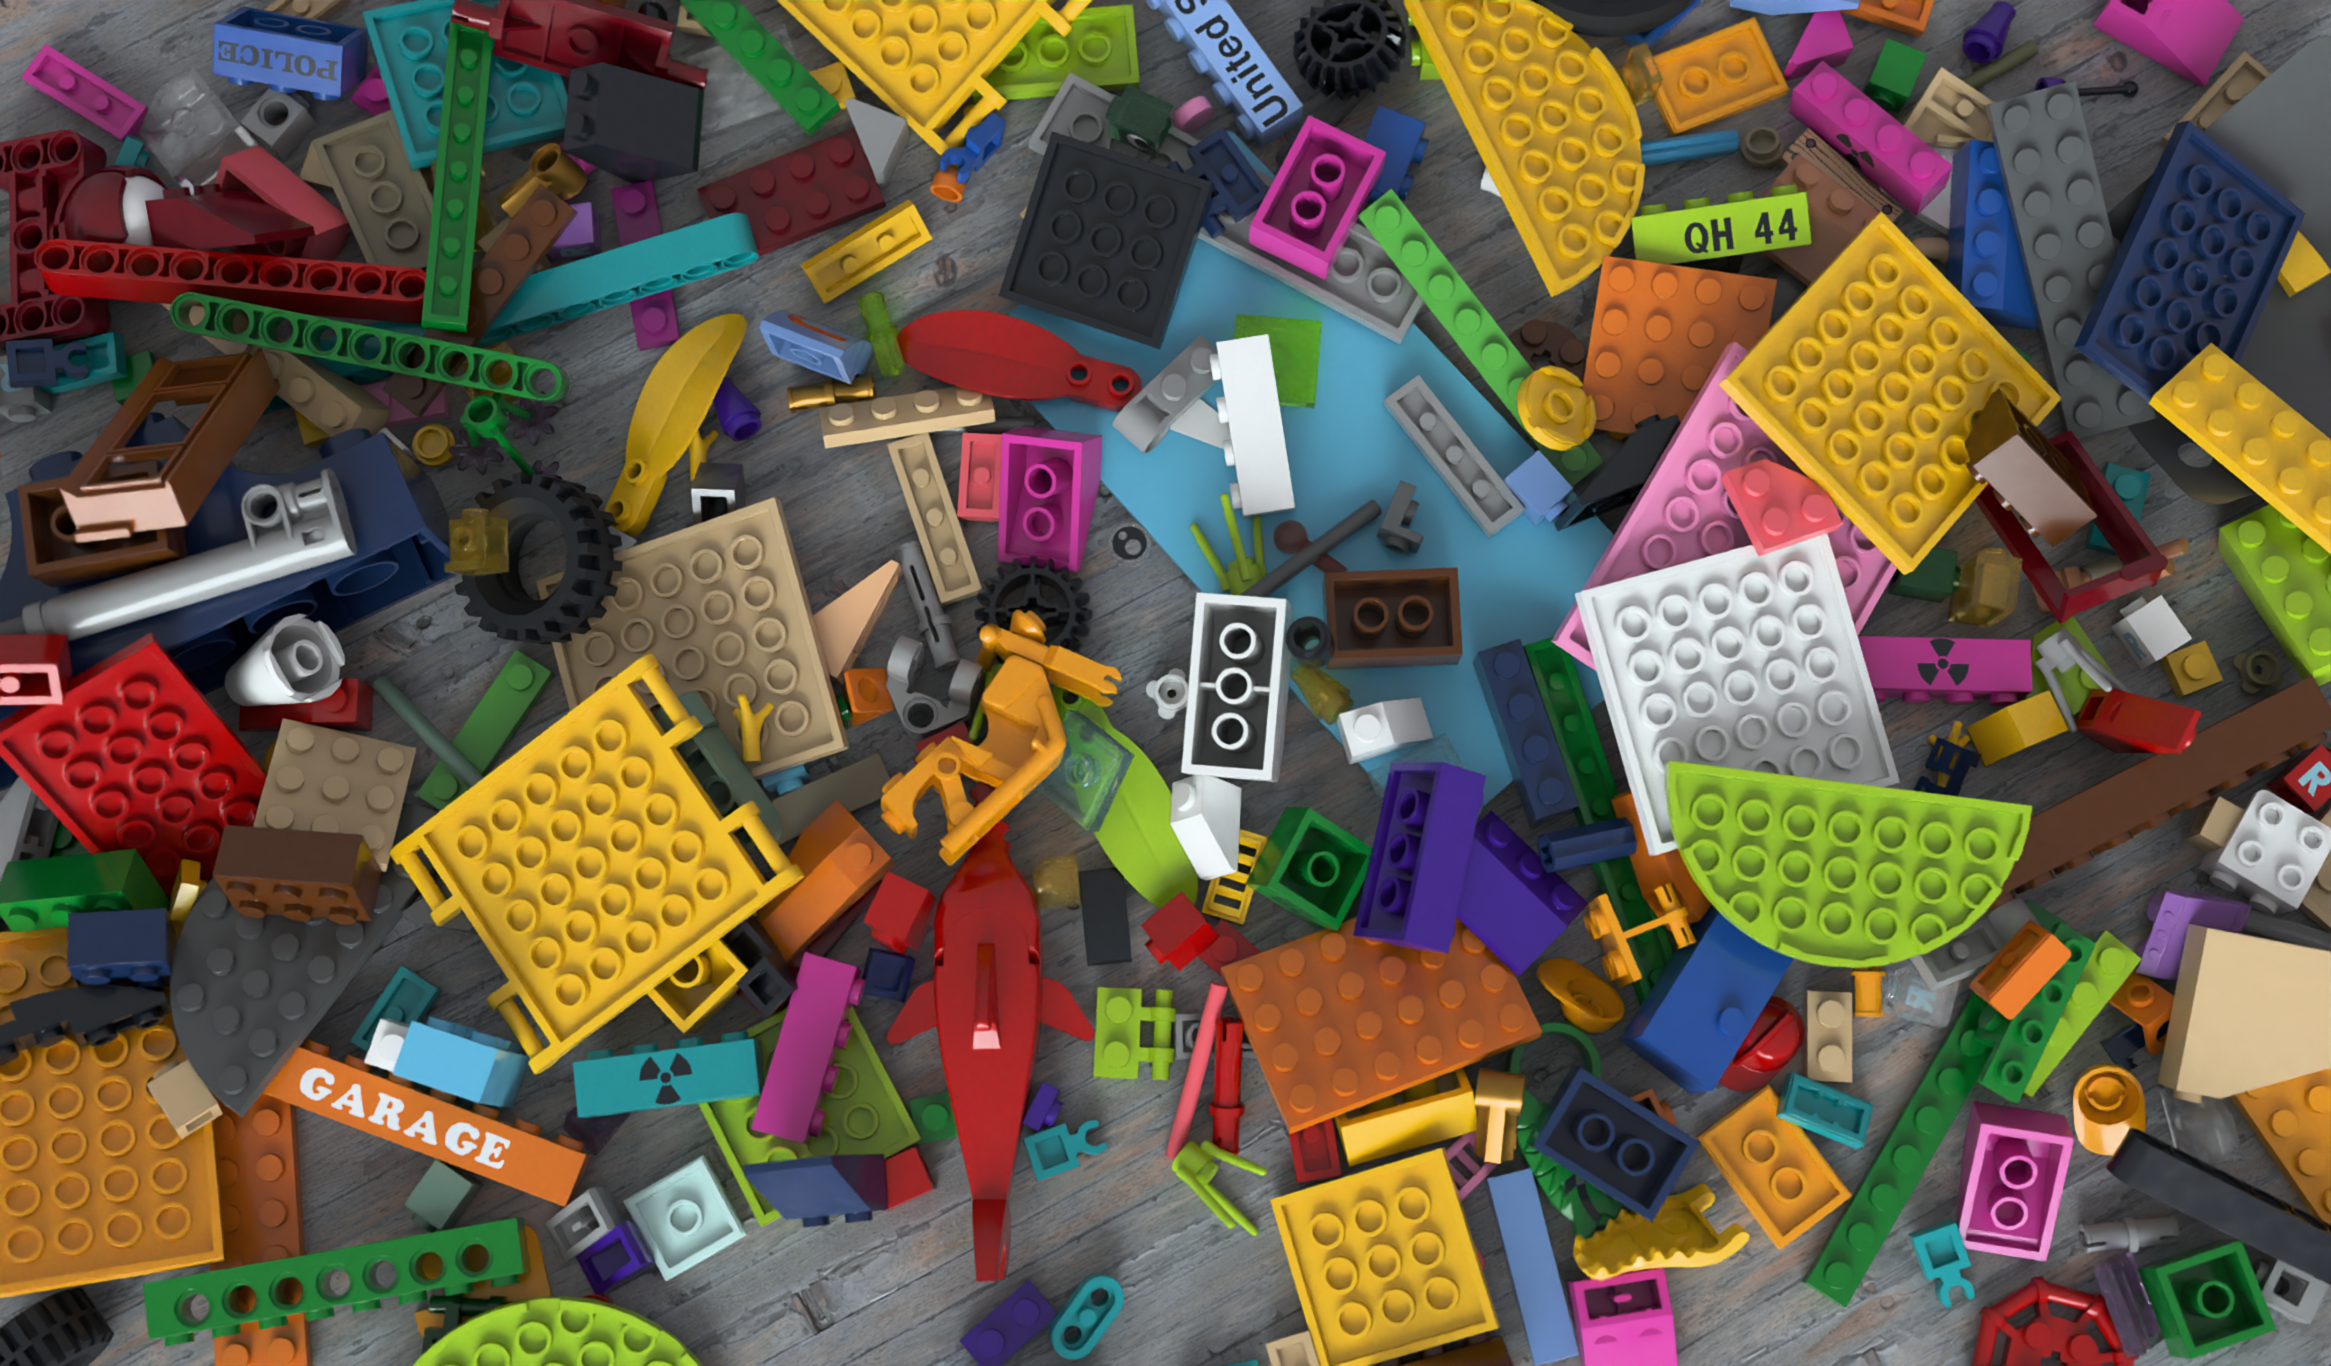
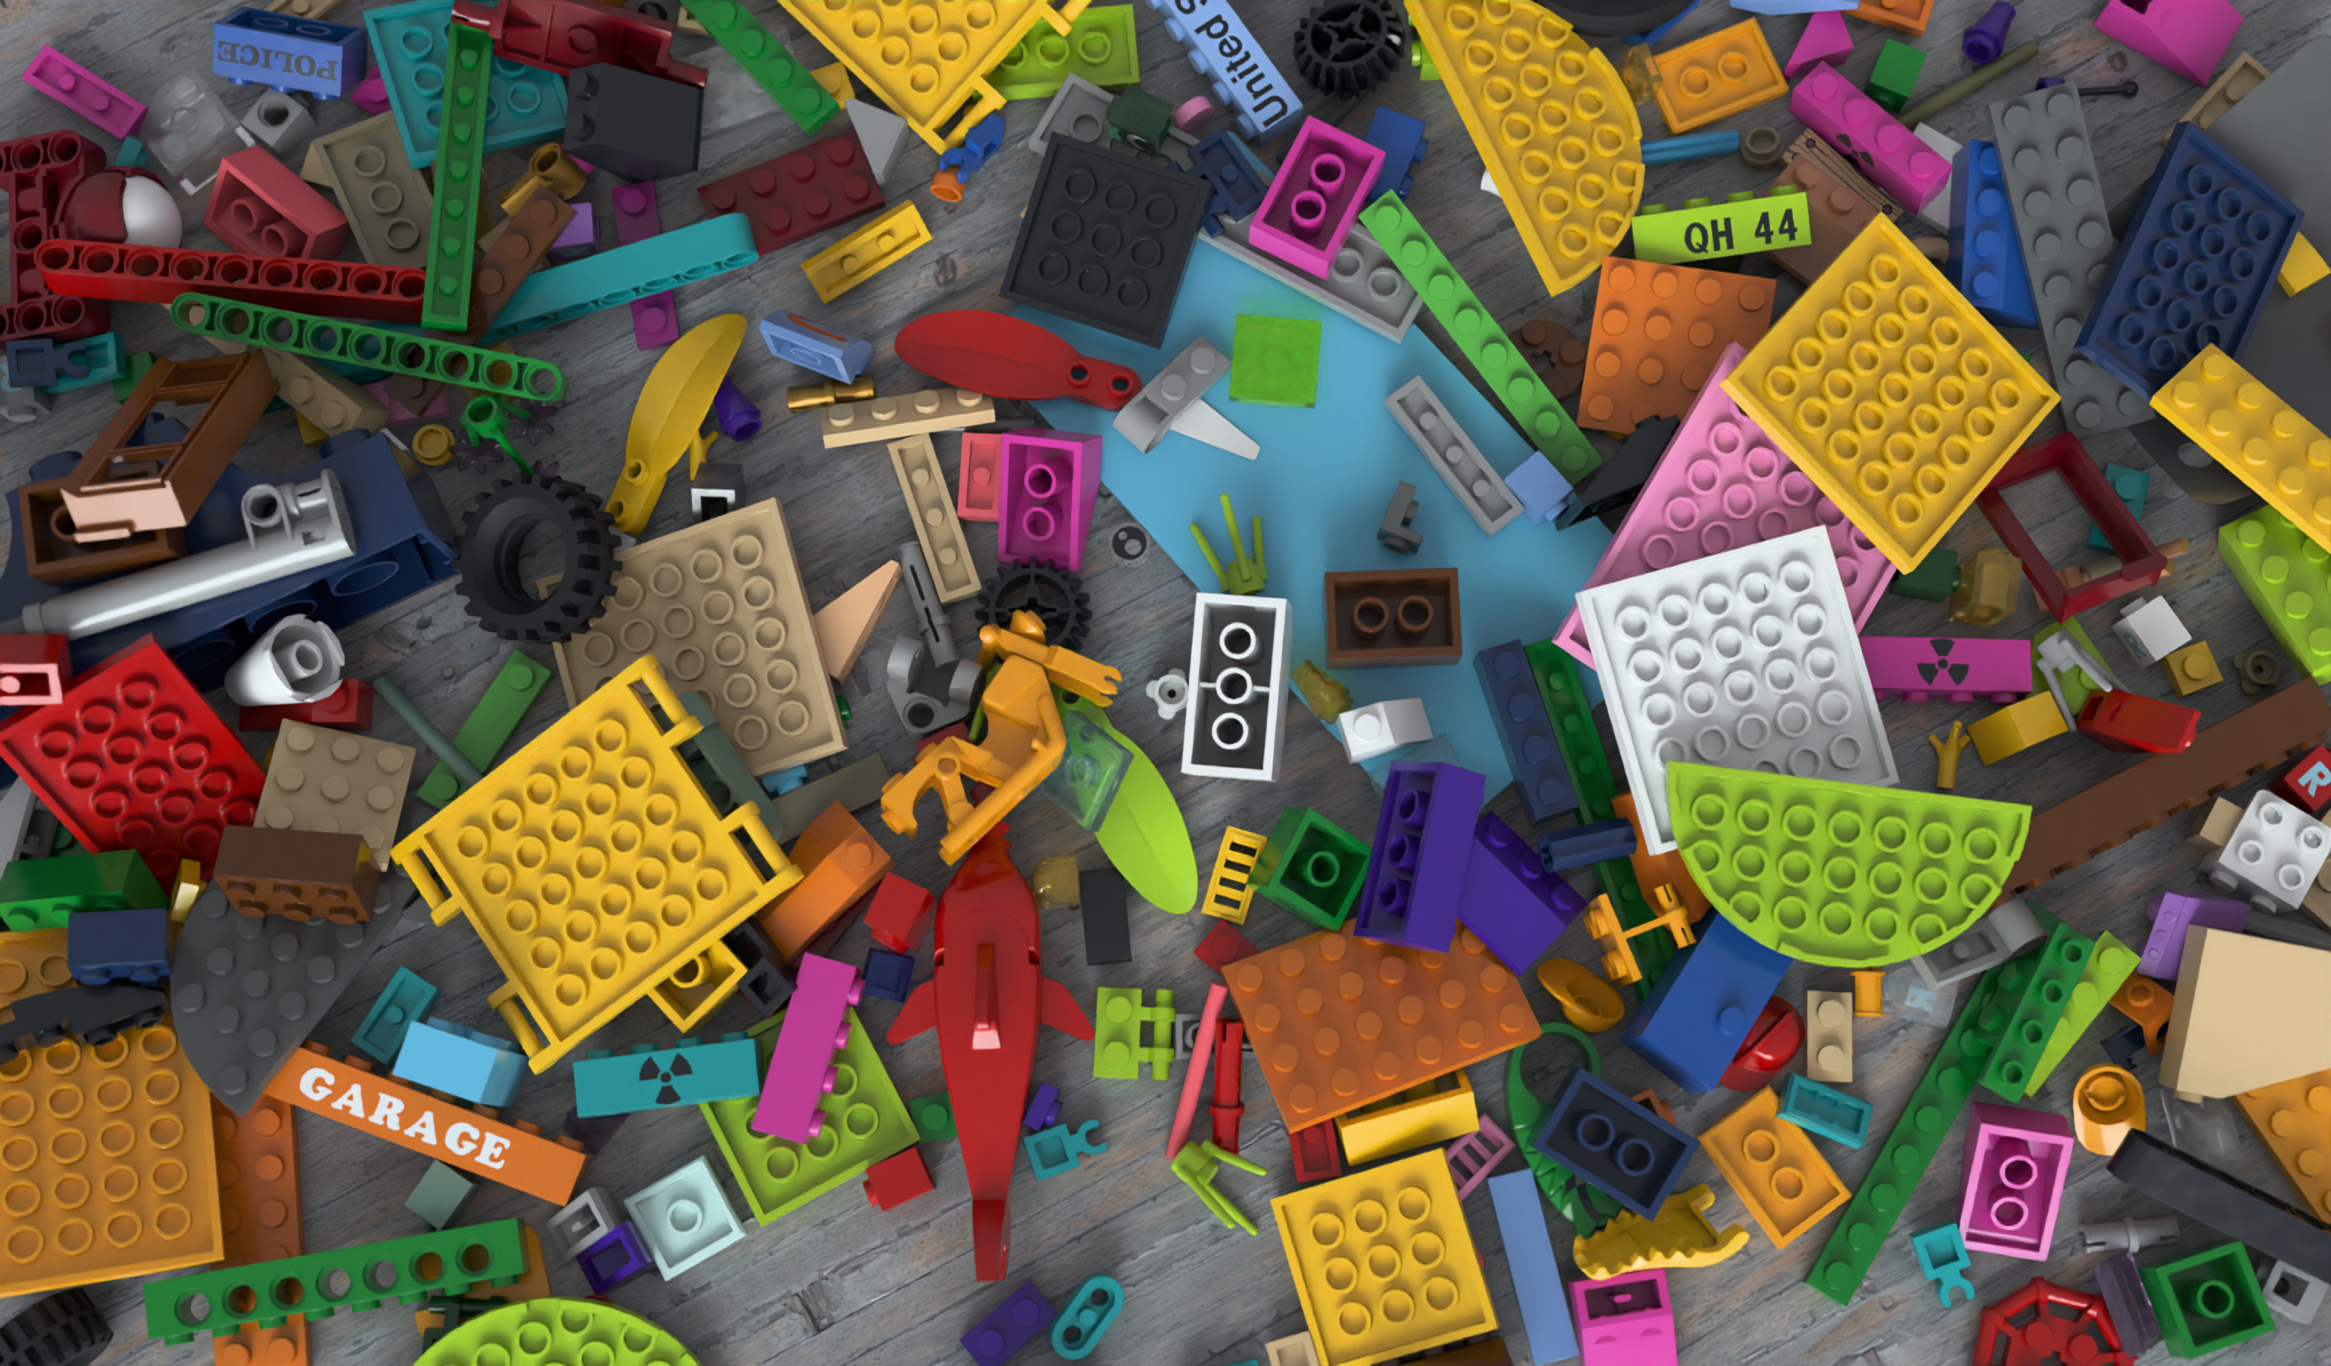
dark red slope [145,183,315,250] -> none
tan brick [147,1059,223,1140] -> none
white brick [364,1018,410,1072] -> none
clear yellow brick [444,508,509,576] -> none
yellow bar [733,693,774,762] -> none
dark blue slope [743,1154,888,1227] -> none
orange bracket [843,668,894,725] -> none
clear neon green axle [857,292,905,377] -> none
red brick [1140,891,1220,971] -> none
white slope [1170,775,1242,881] -> none
white brick [1209,334,1295,518] -> none
dark grey bar [1240,500,1382,597] -> none
bar [1273,520,1348,573] -> none
black brick [1286,616,1335,669] -> none
pearl gold piece [1474,1068,1526,1164] -> none
yellow tile [1516,365,1597,451] -> none
coral plate [1721,459,1843,556] -> none
tan wing [1902,67,1995,149] -> none
dark blue piece [1914,737,1982,796] -> none
reddish brown slope [1964,388,2098,547] -> none
orange slope [1968,920,2071,1020] -> none

